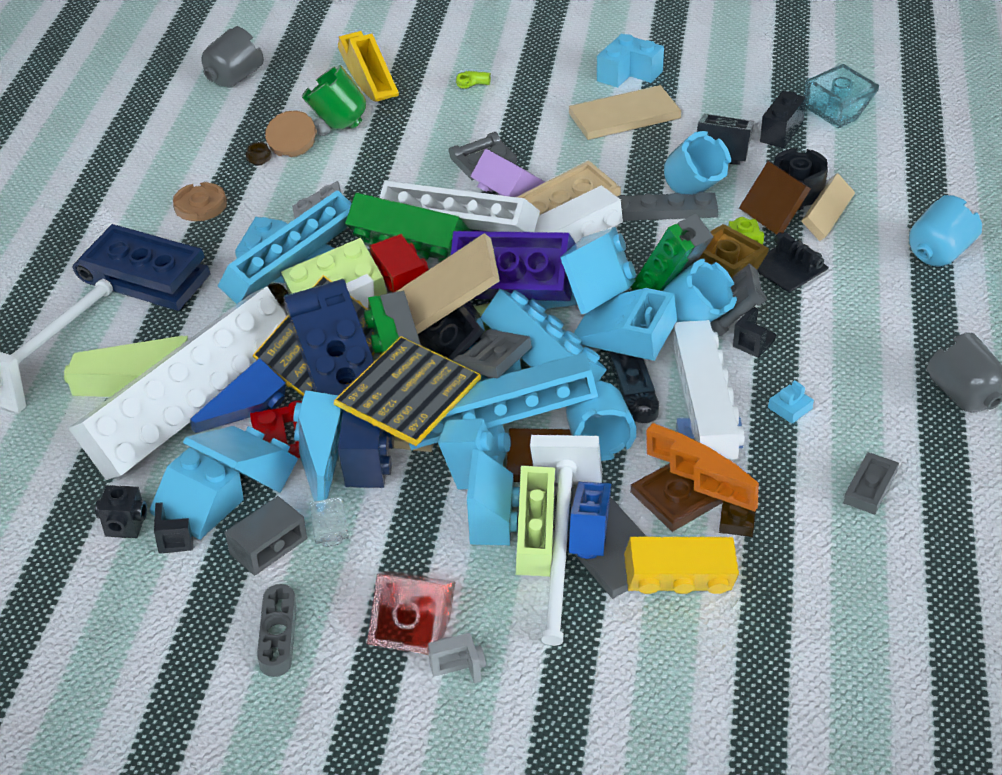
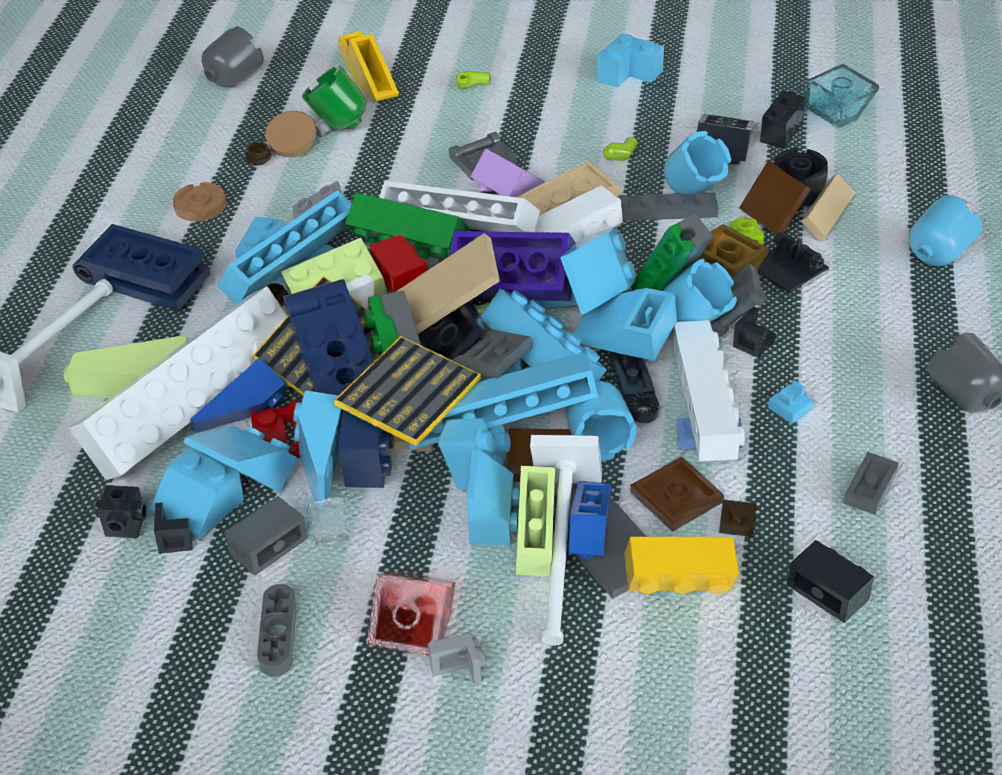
tan tile [569,85,681,140] -> none
orange slope [646,423,759,512] -> none
none -> lime arm [603,137,638,161]
none -> black brick [787,540,874,623]

